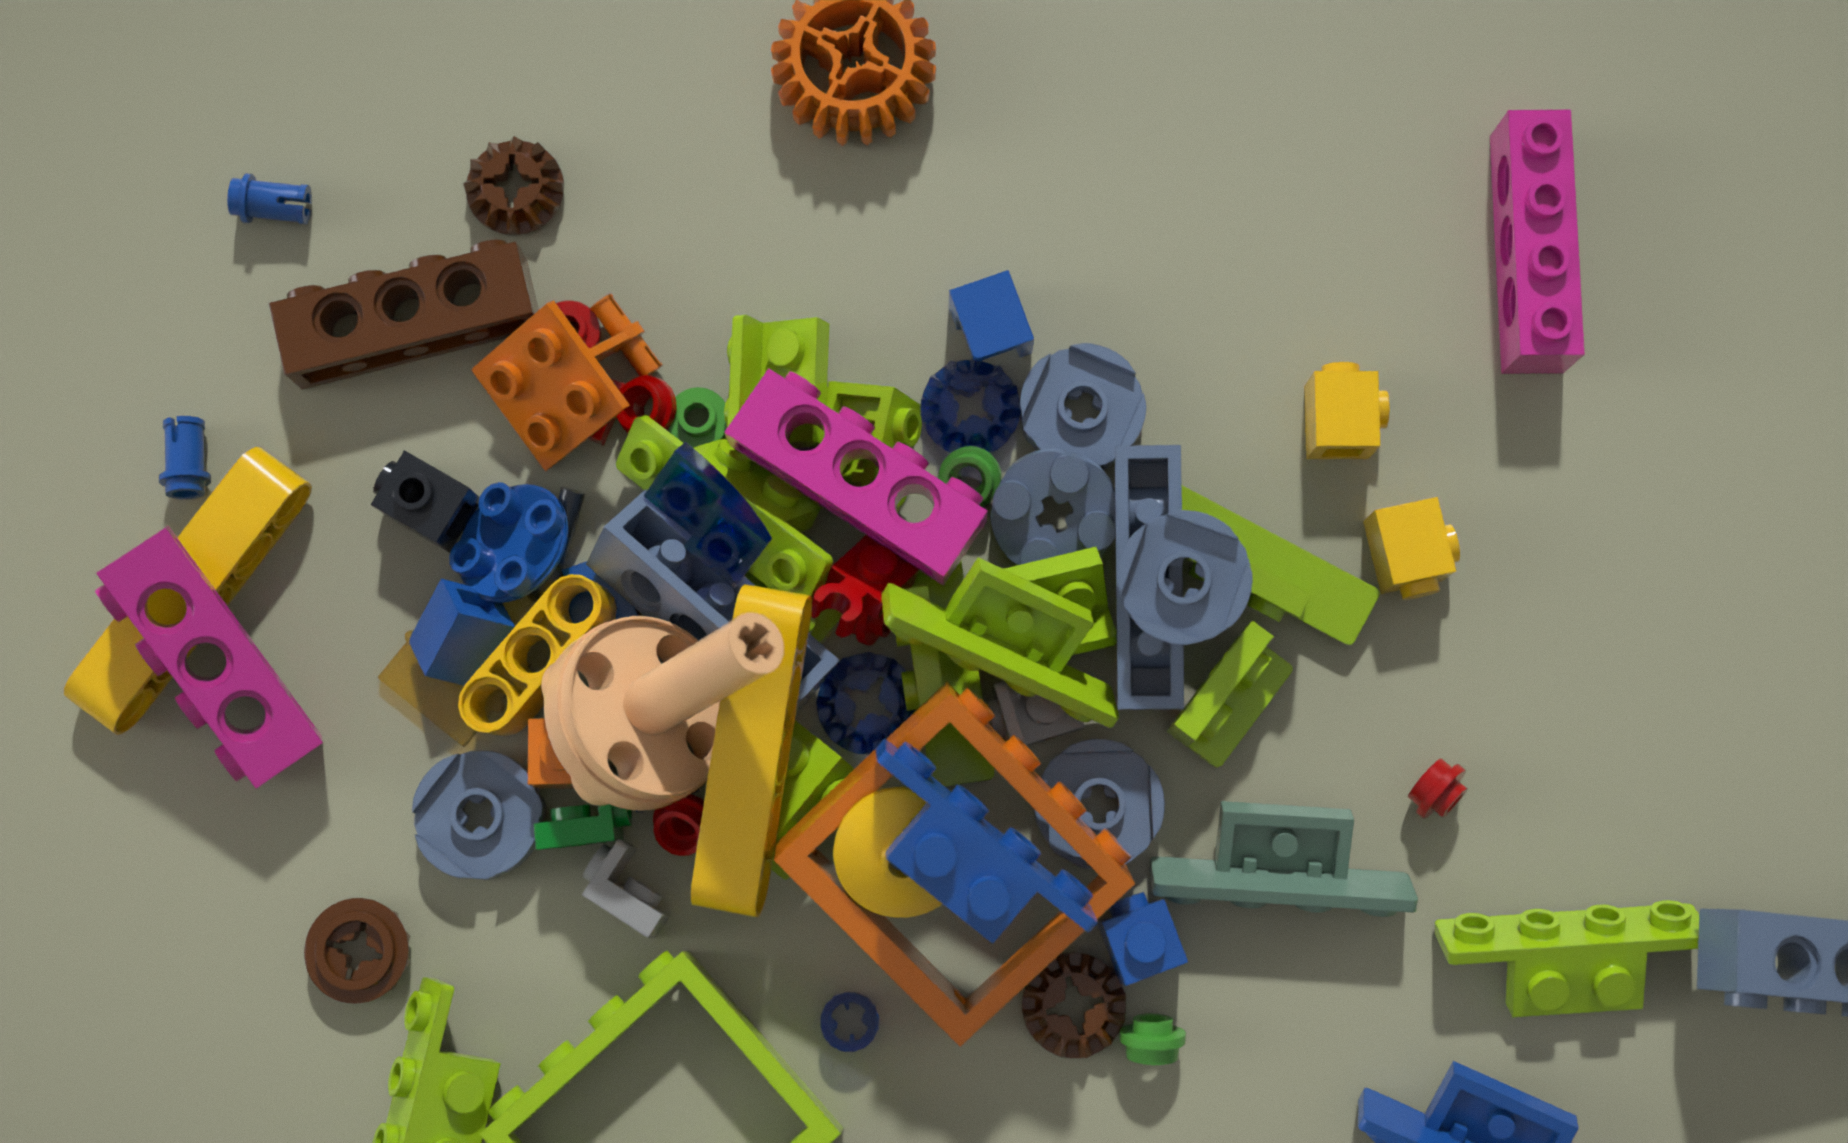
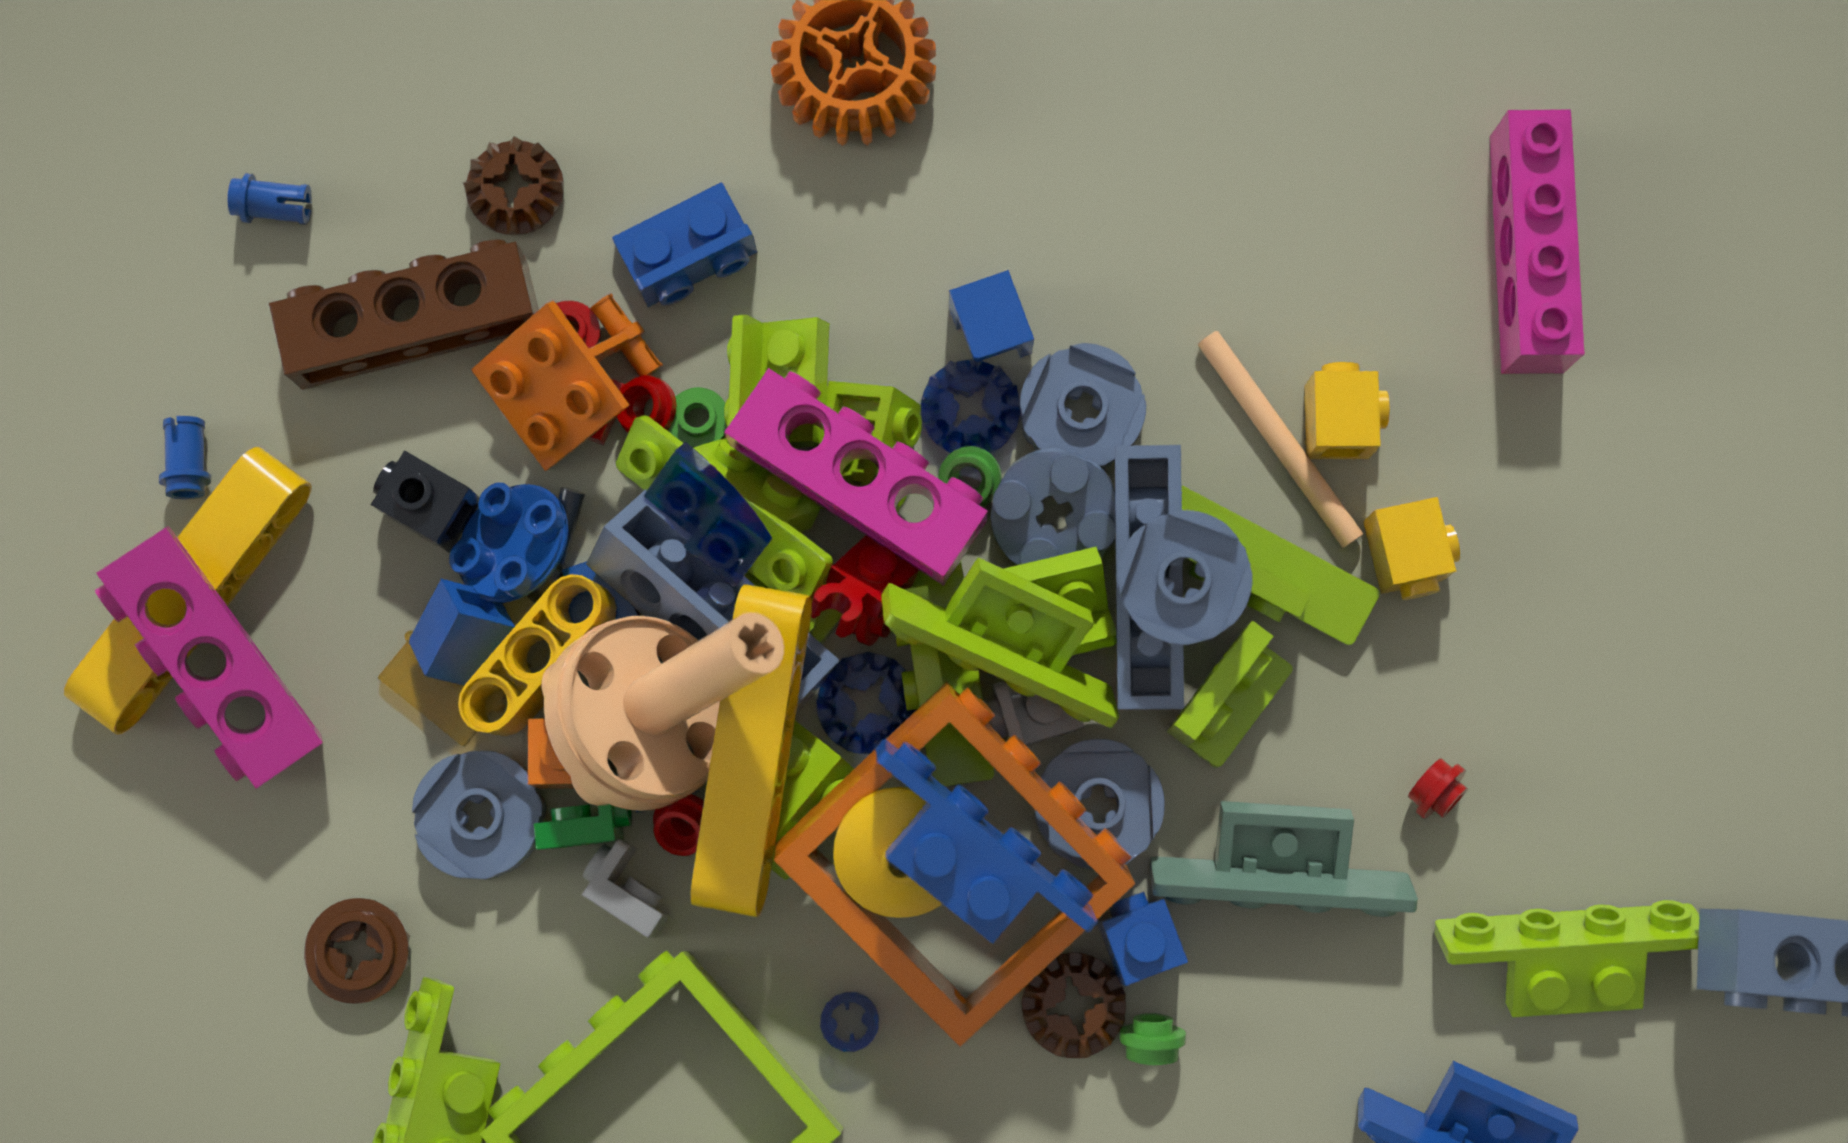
none -> blue bracket [612,182,758,308]
none -> light nougat bar [1198,331,1364,548]

